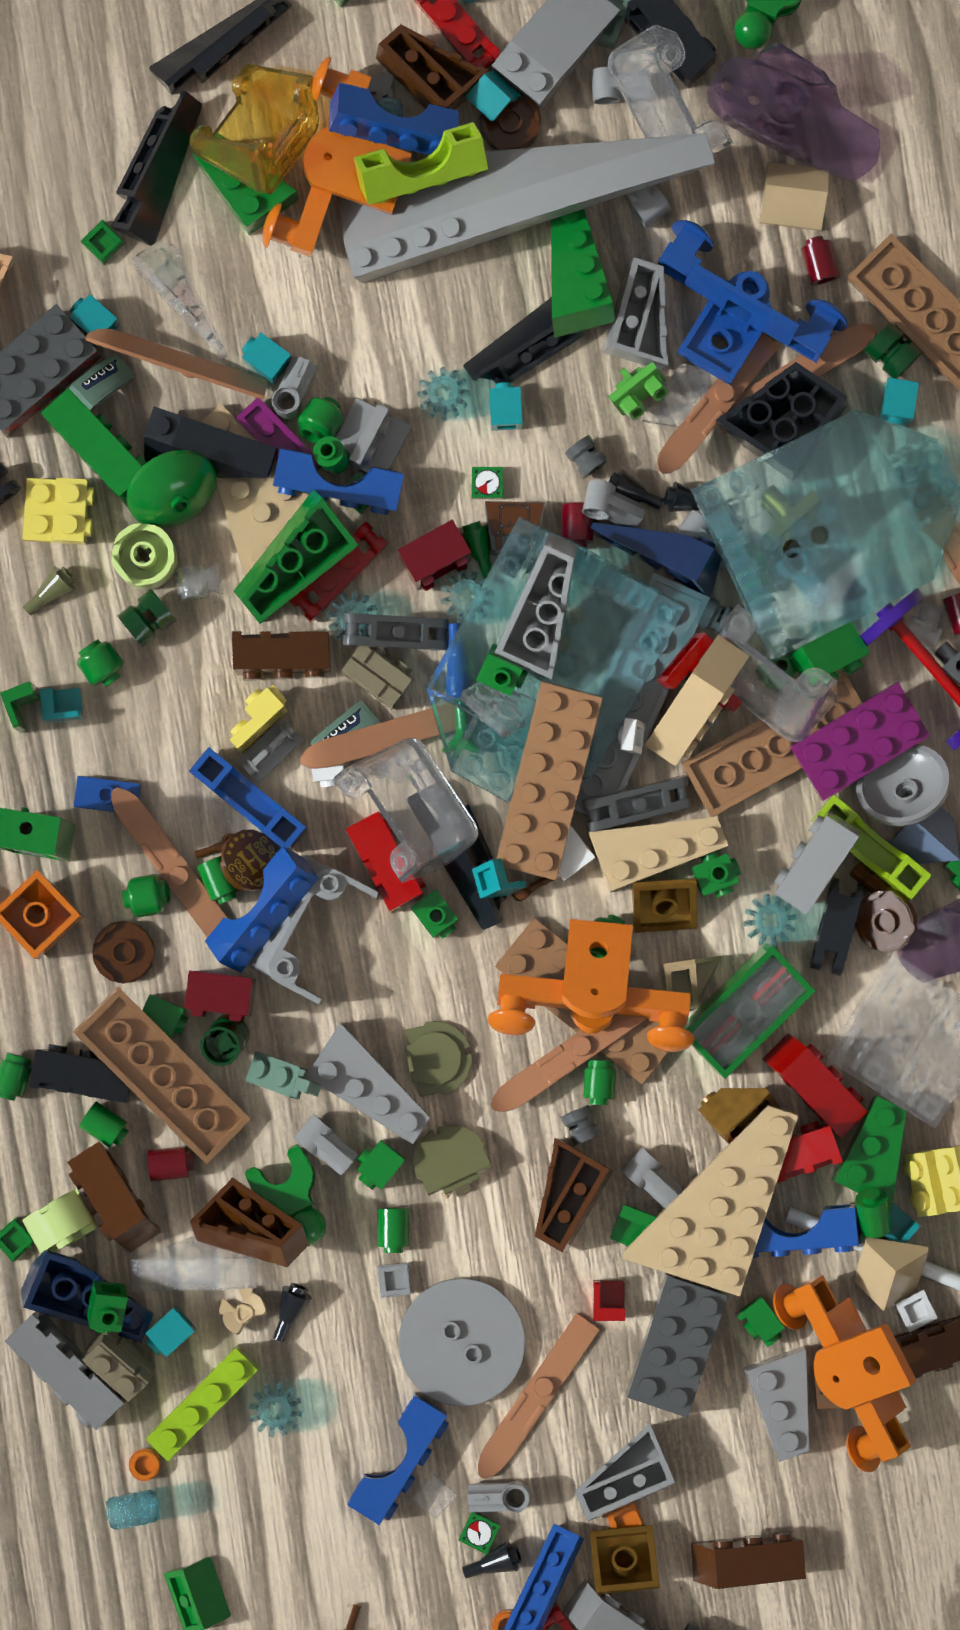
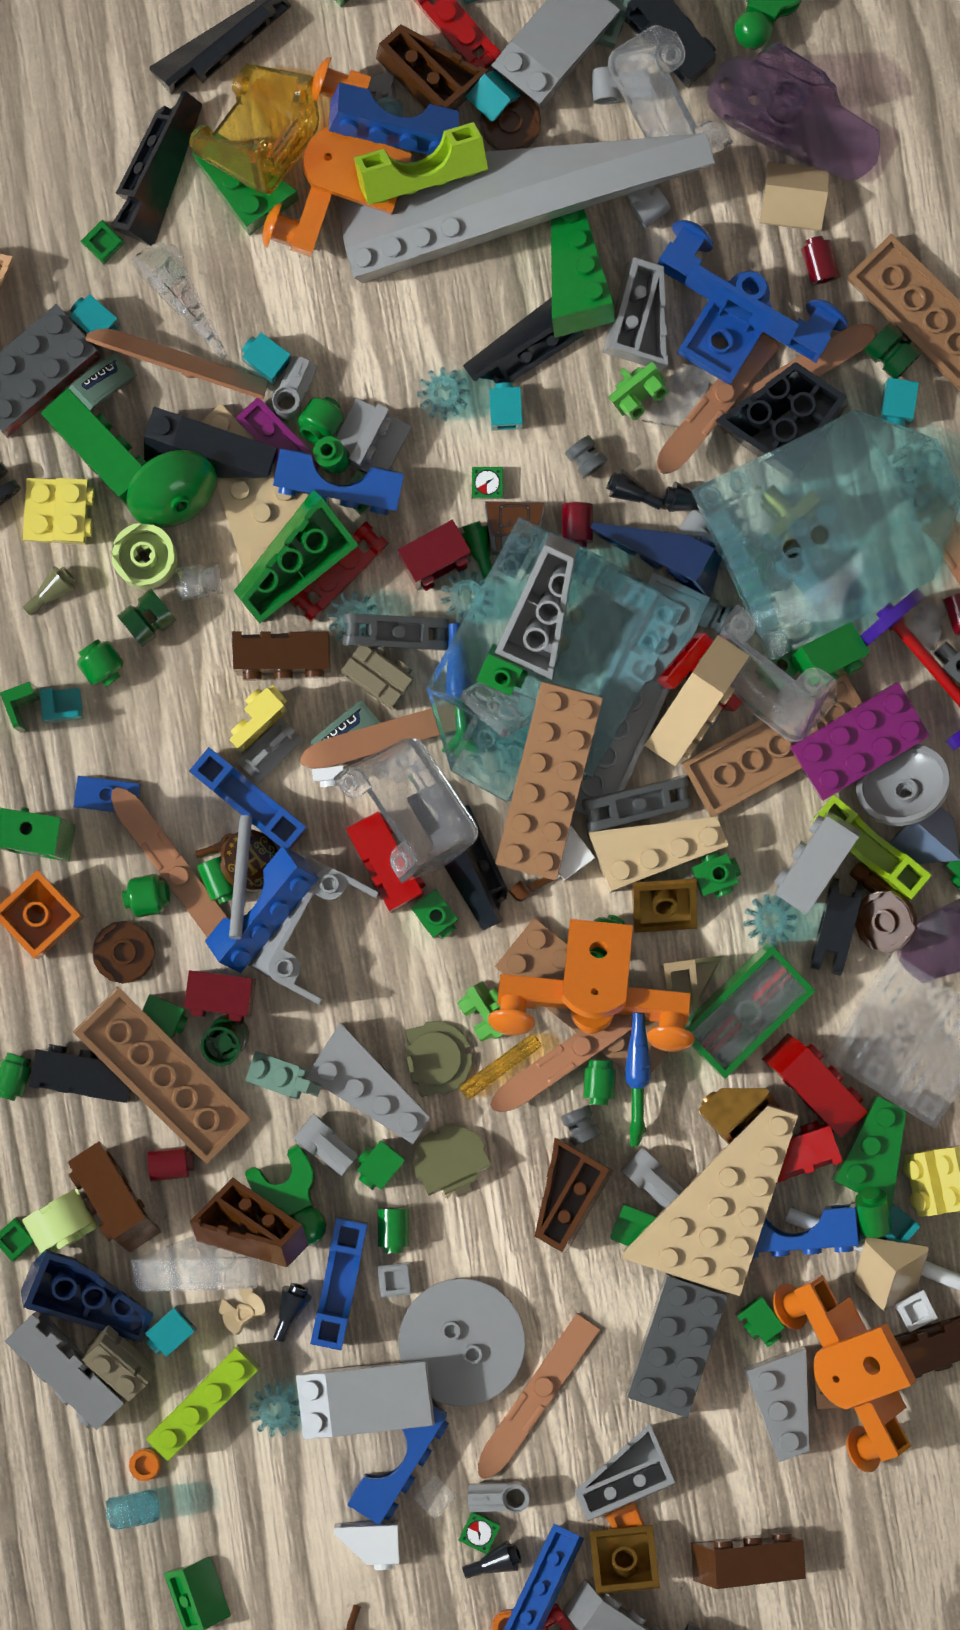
green brick [79,1101,129,1148] -> none
green brick [87,1280,128,1334] -> none
teal panel [472,858,526,899] -> none
light grey piece [582,480,645,528] -> none
red panel [593,1280,626,1321] -> none
white plate [618,718,646,754] -> none
none -> light grey bar [229,815,252,940]
none -> light grey slope [296,1361,435,1439]
none -> blue arch [310,1216,368,1350]
none -> white slope [334,1521,400,1570]
none -> bright green hips [457,981,503,1041]
none -> clear yellow axle [460,1034,542,1099]
none -> blue piece [625,1012,651,1147]

